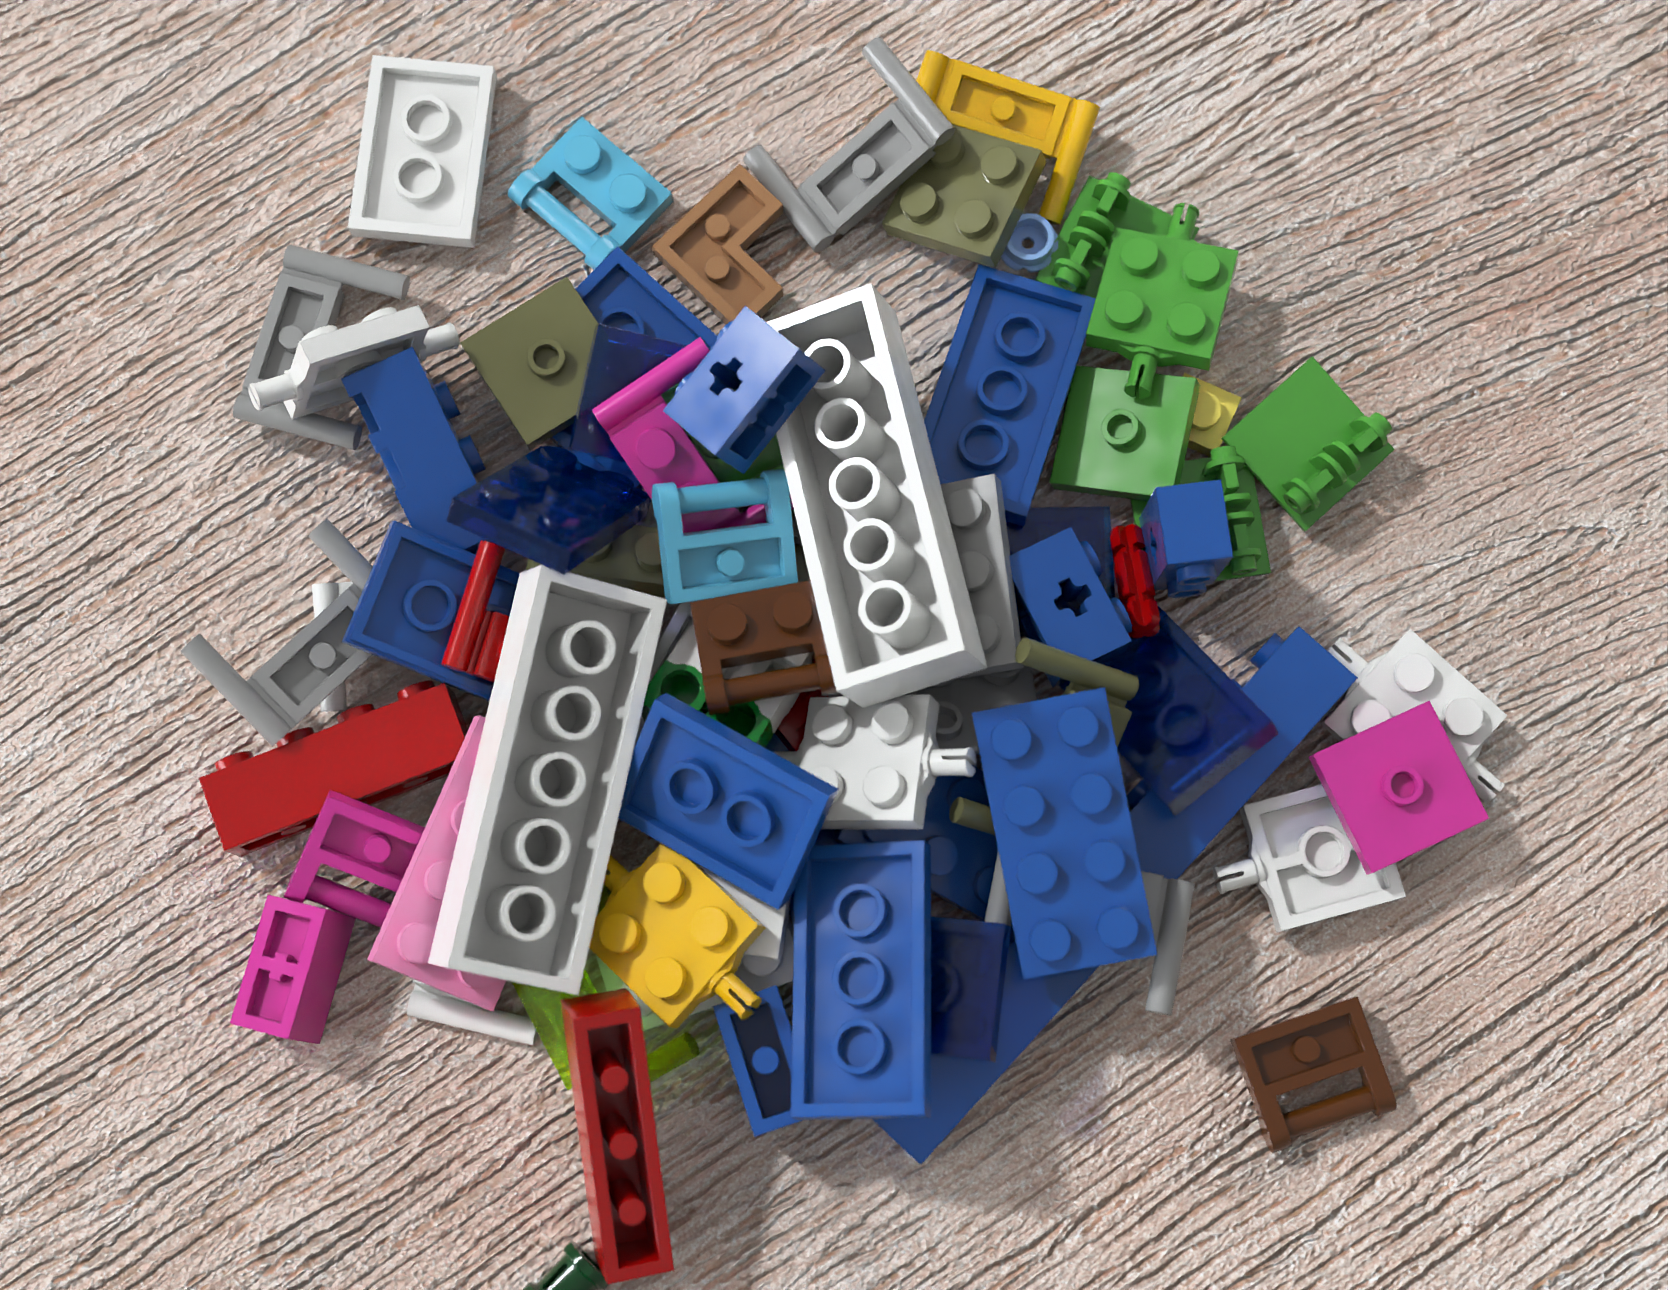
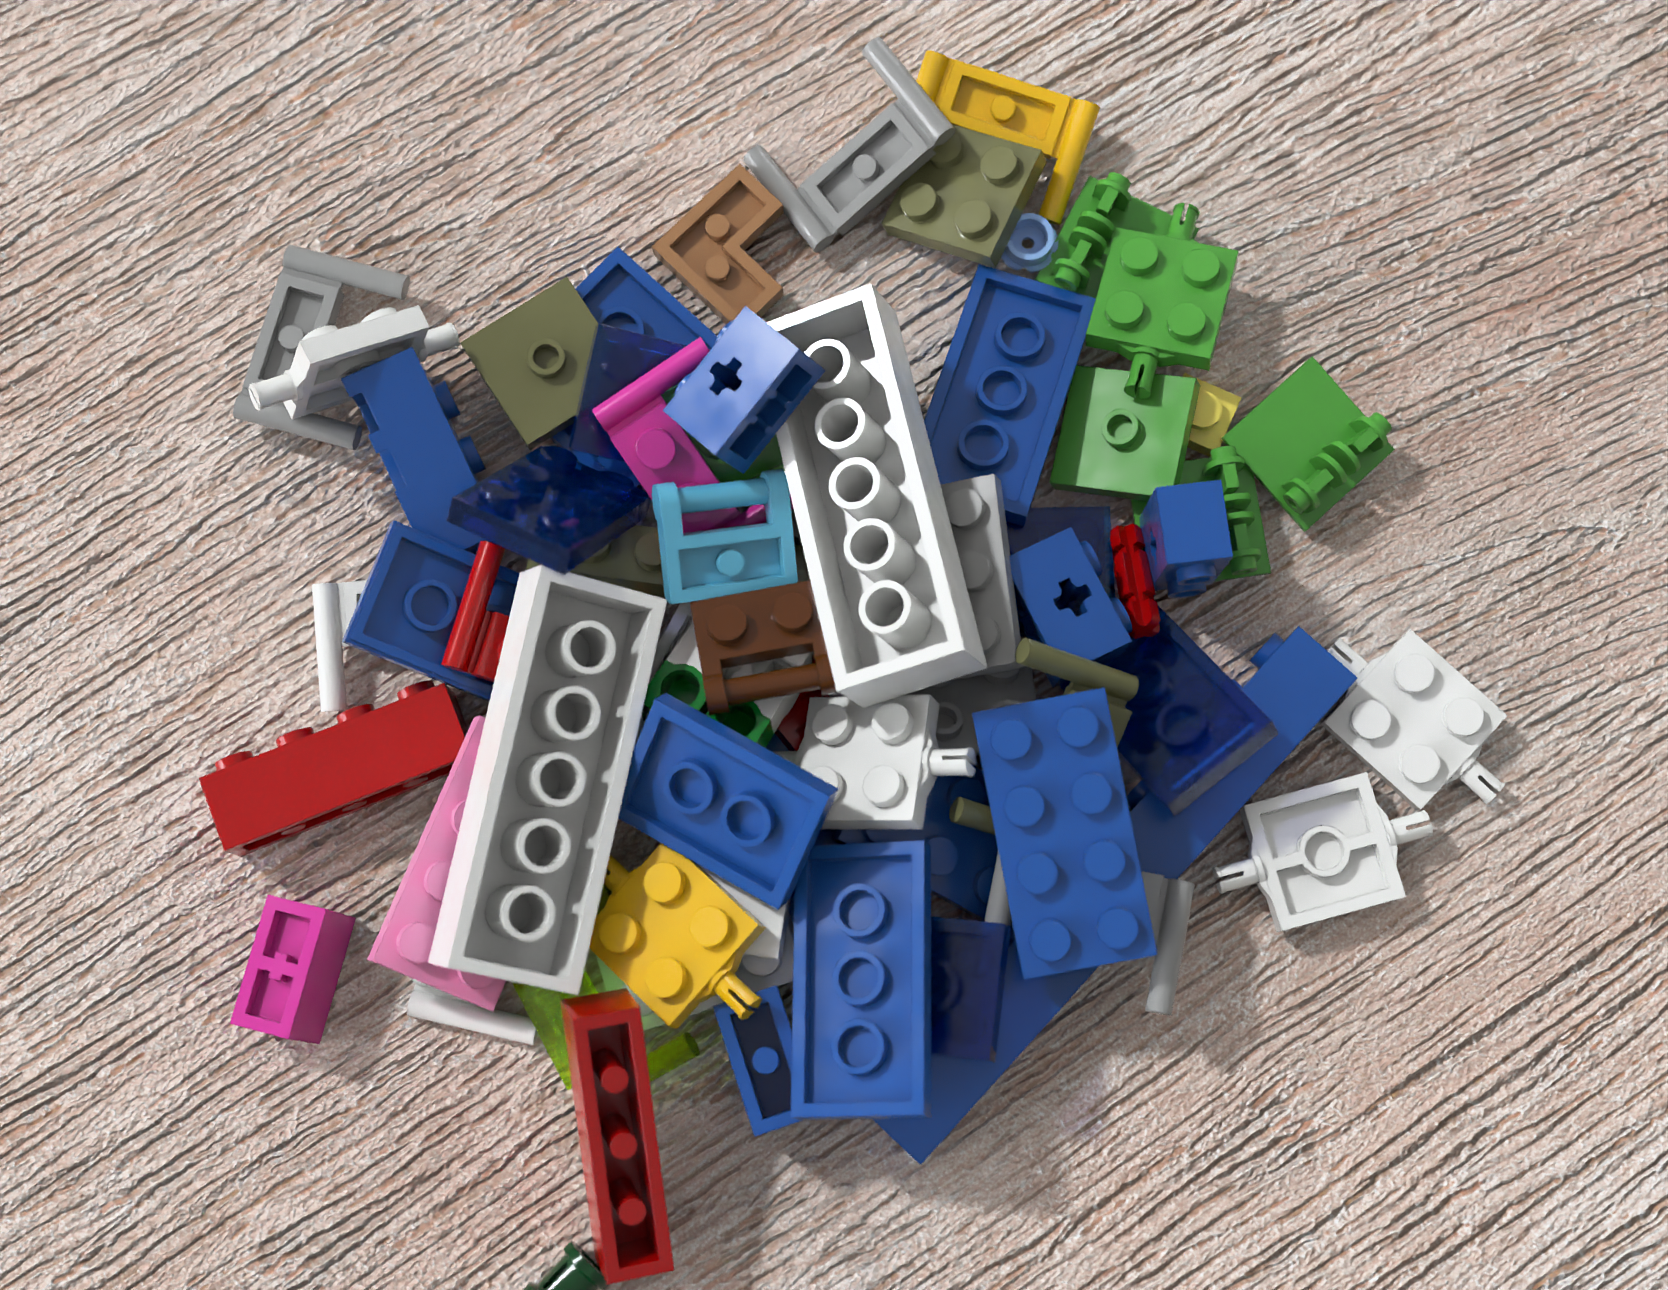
light grey plate [180,519,373,747] -> none
dark pink plate [283,790,425,928] -> none
white plate [348,55,497,248] -> none
medium azure plate [508,116,673,270] -> none
reddish brown plate [1230,996,1397,1153] -> none
dark pink plate [1308,701,1489,875] -> none

